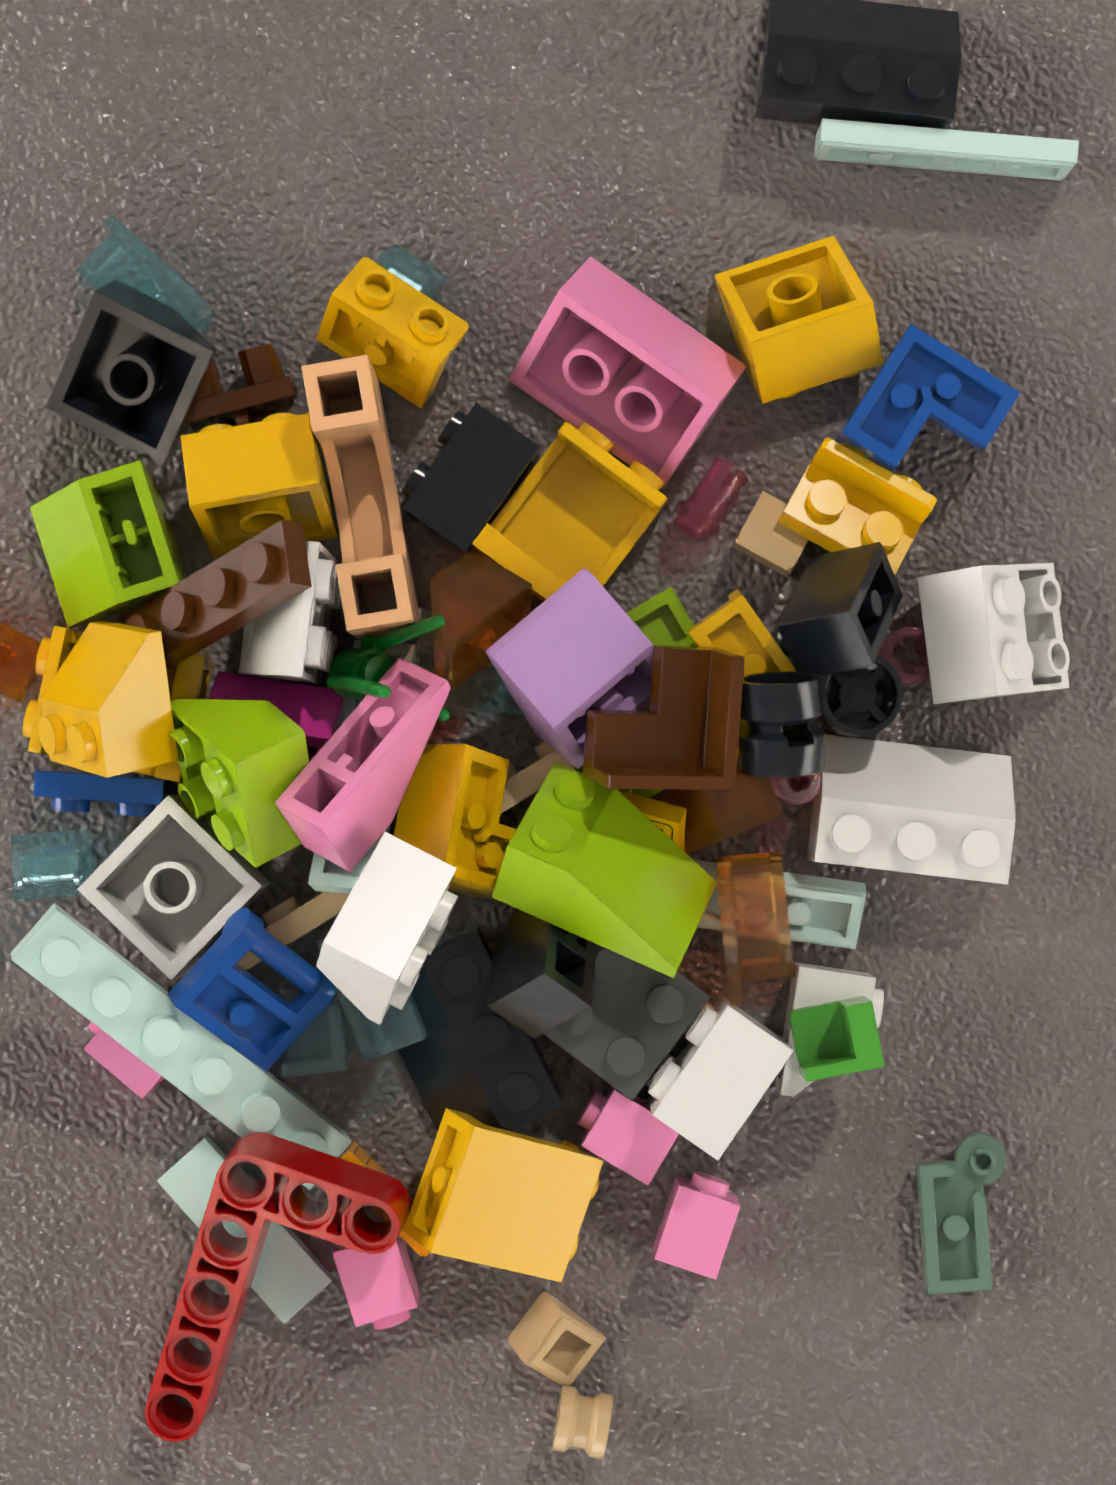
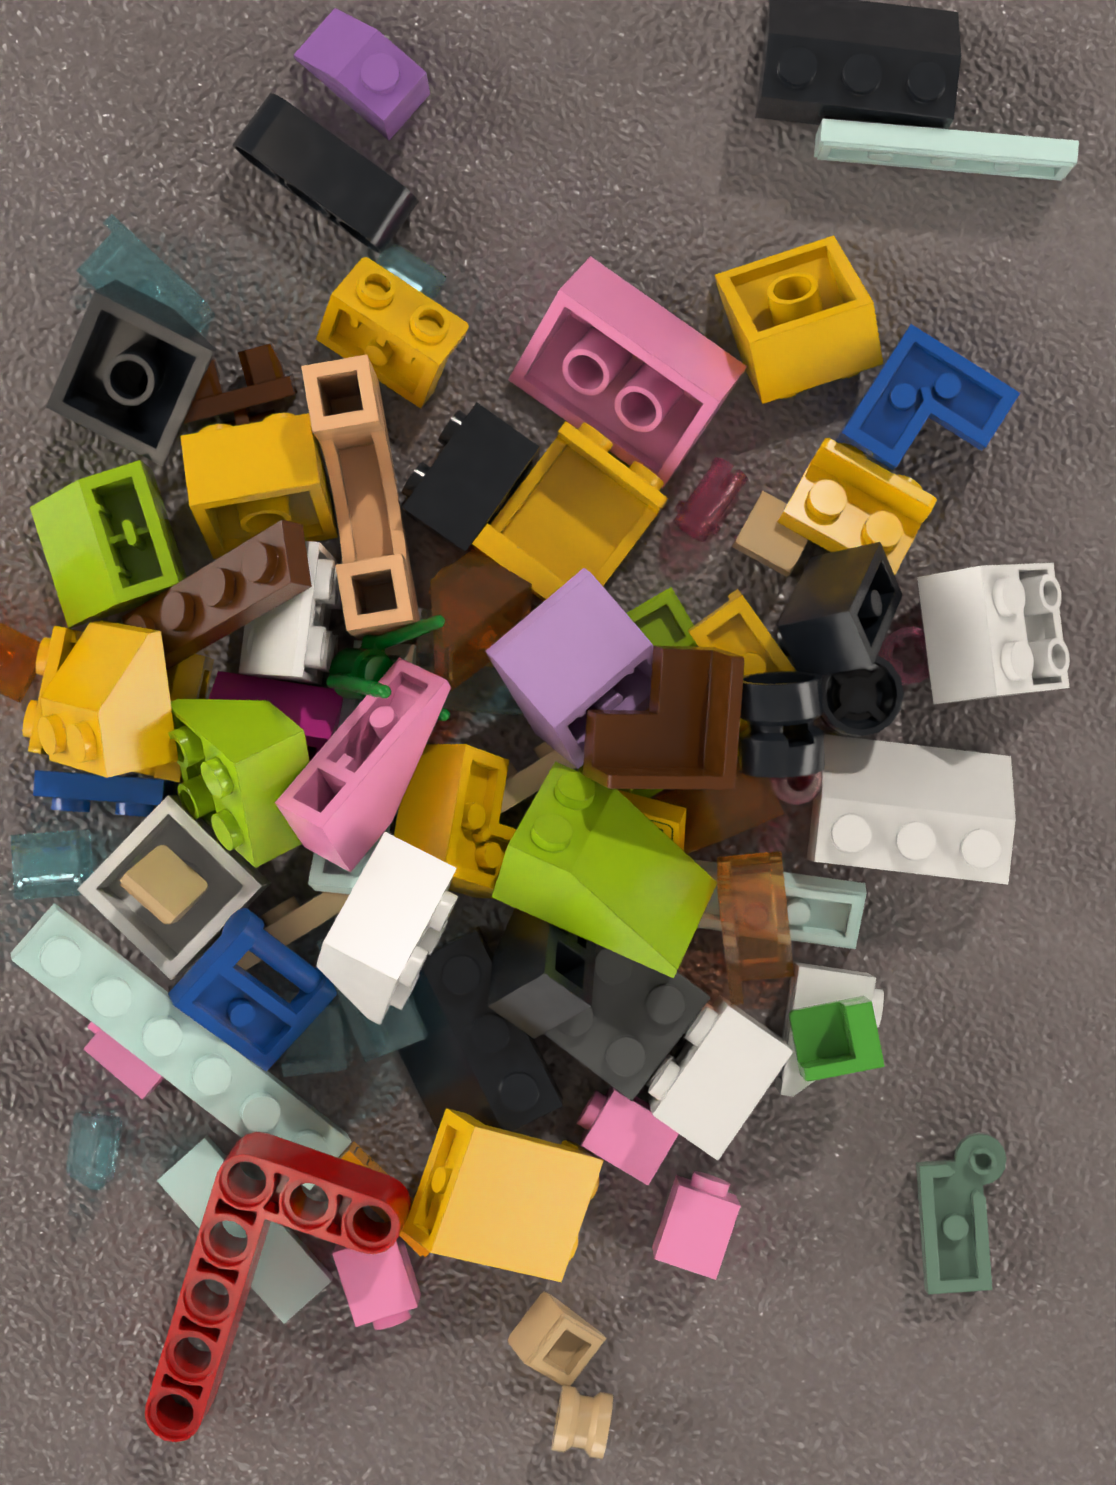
none -> clear light blue slope [66,1111,123,1190]
none -> tan slope [119,845,208,925]
none -> black beam [233,93,419,254]
none -> medium lavender slope [294,8,430,141]

